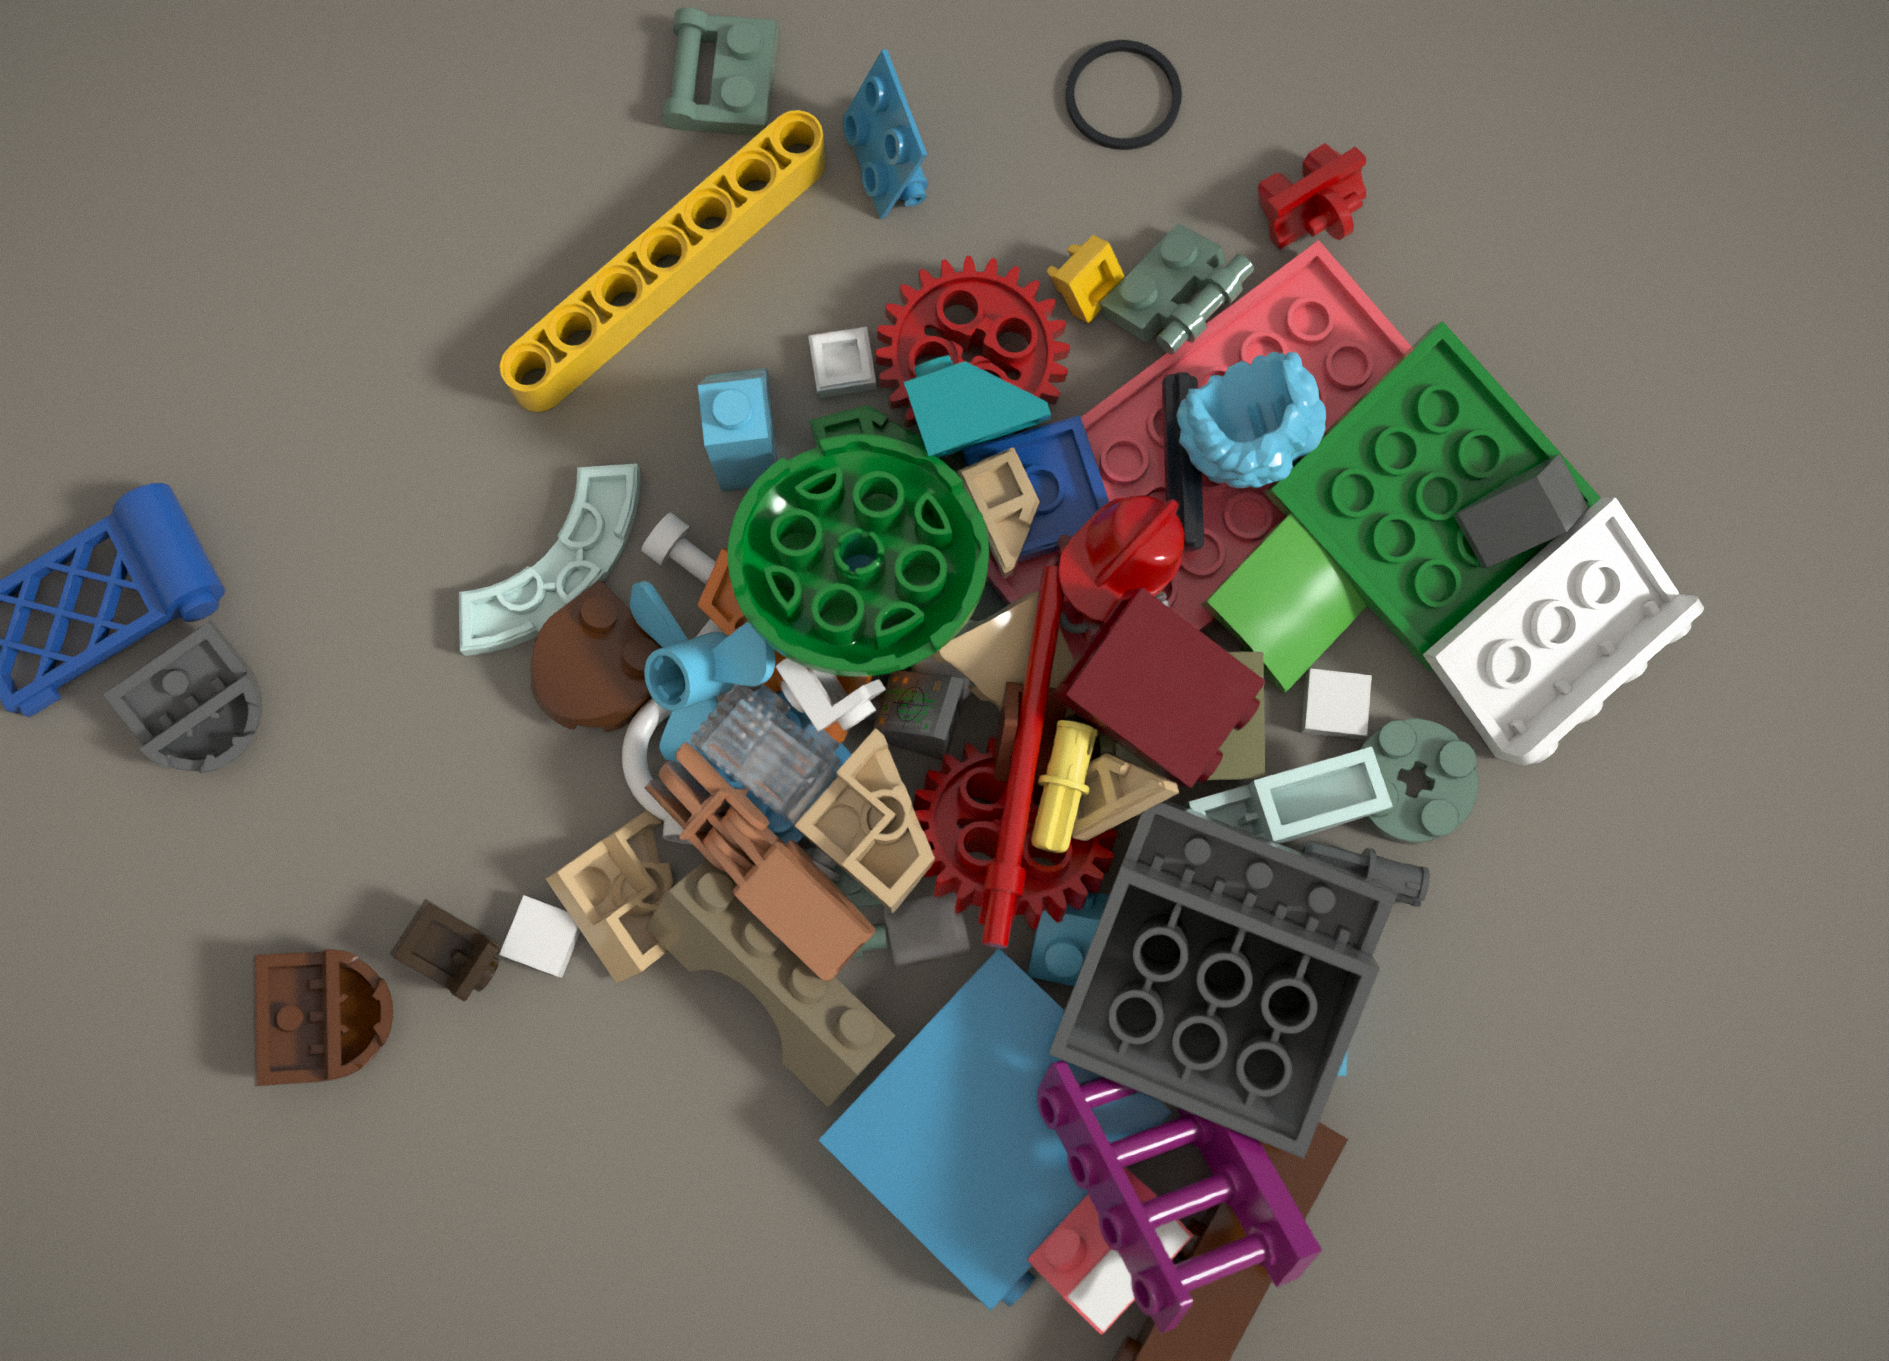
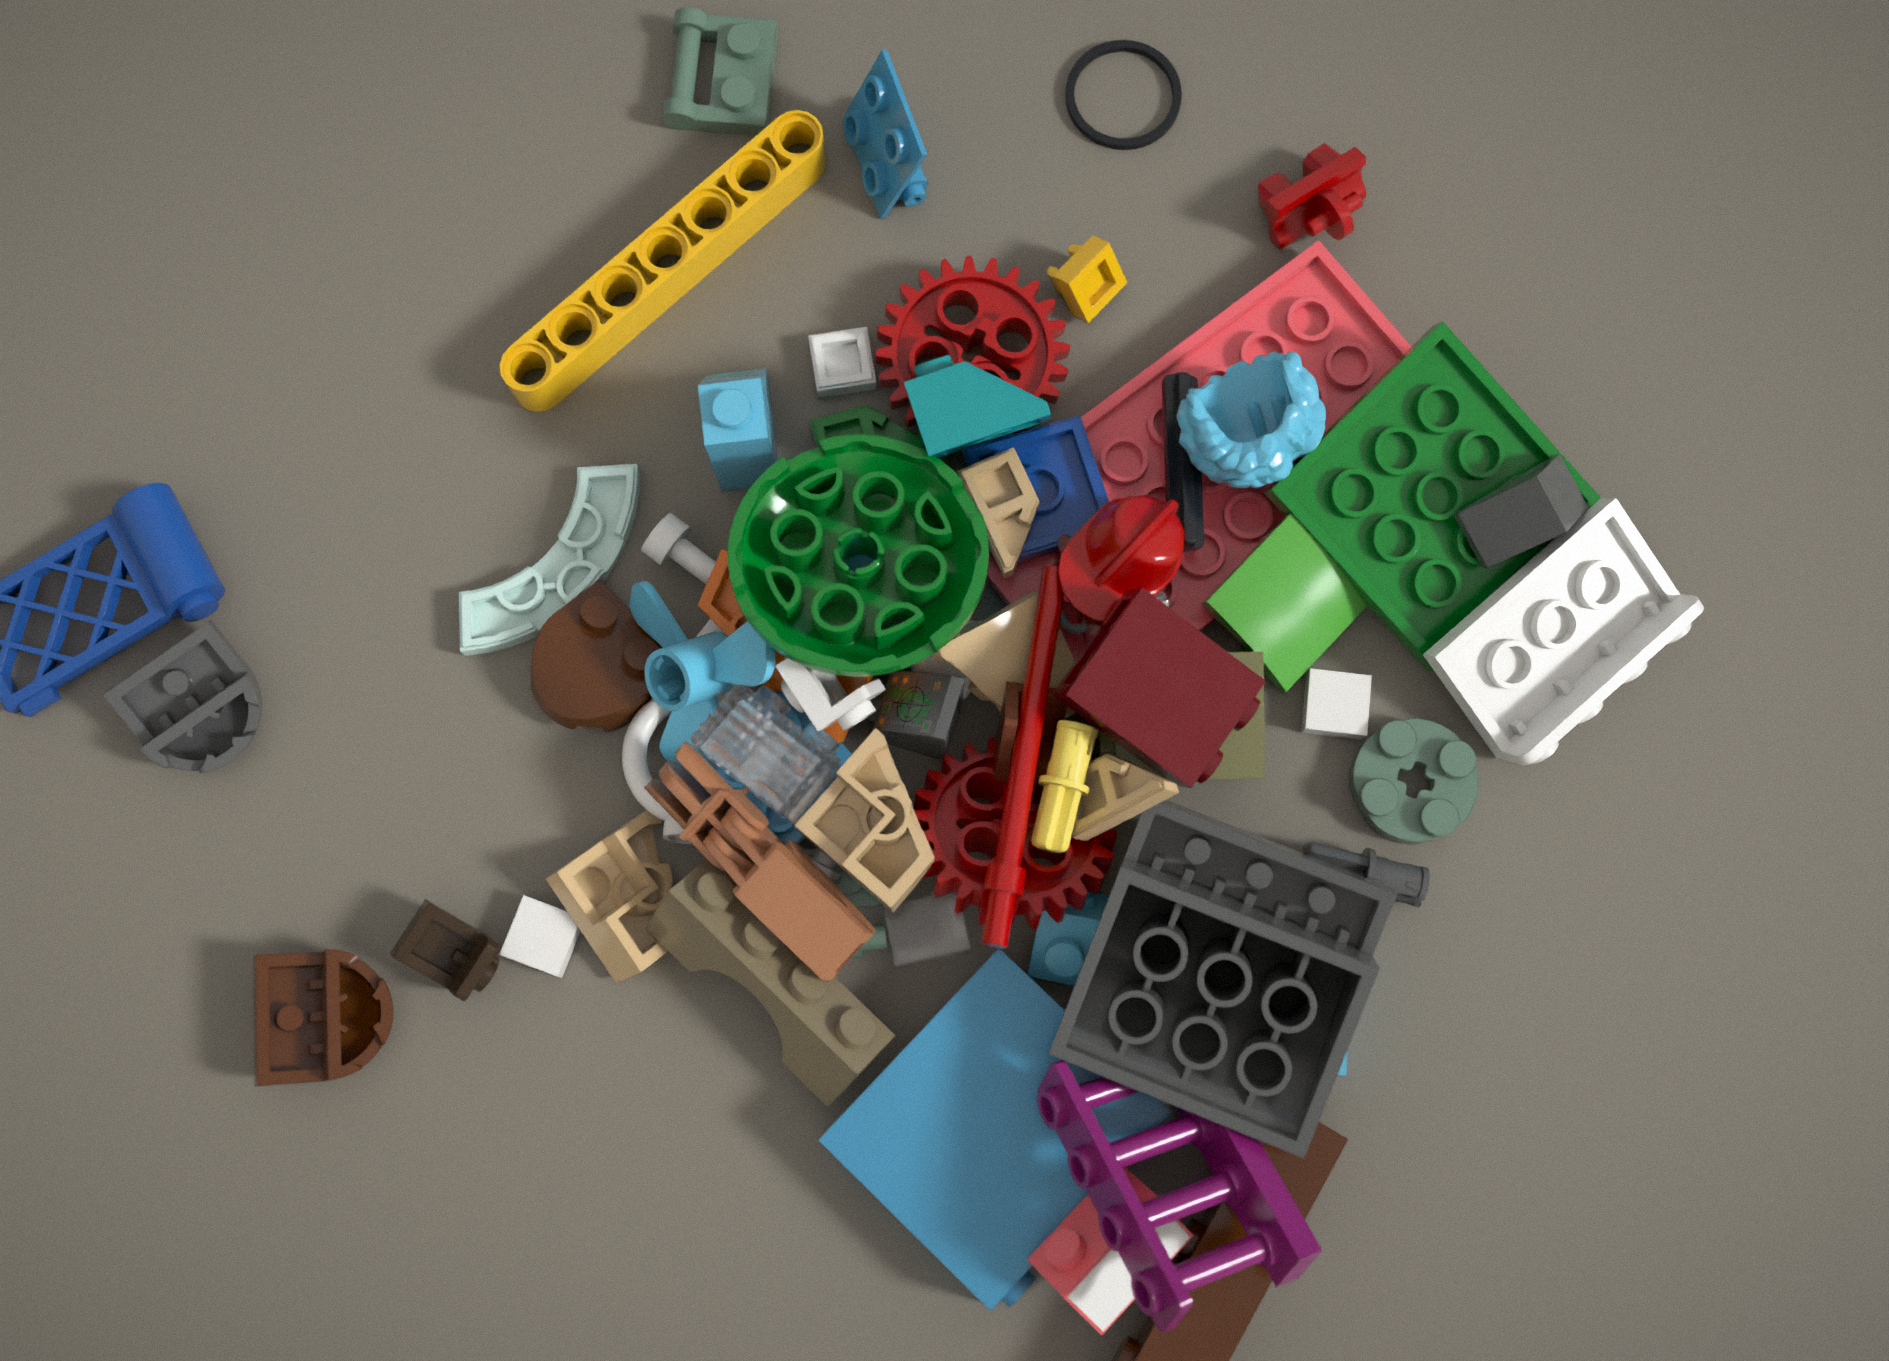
sand green plate [1099,223,1254,355] -> none
light aqua slope [1183,747,1393,844] -> none

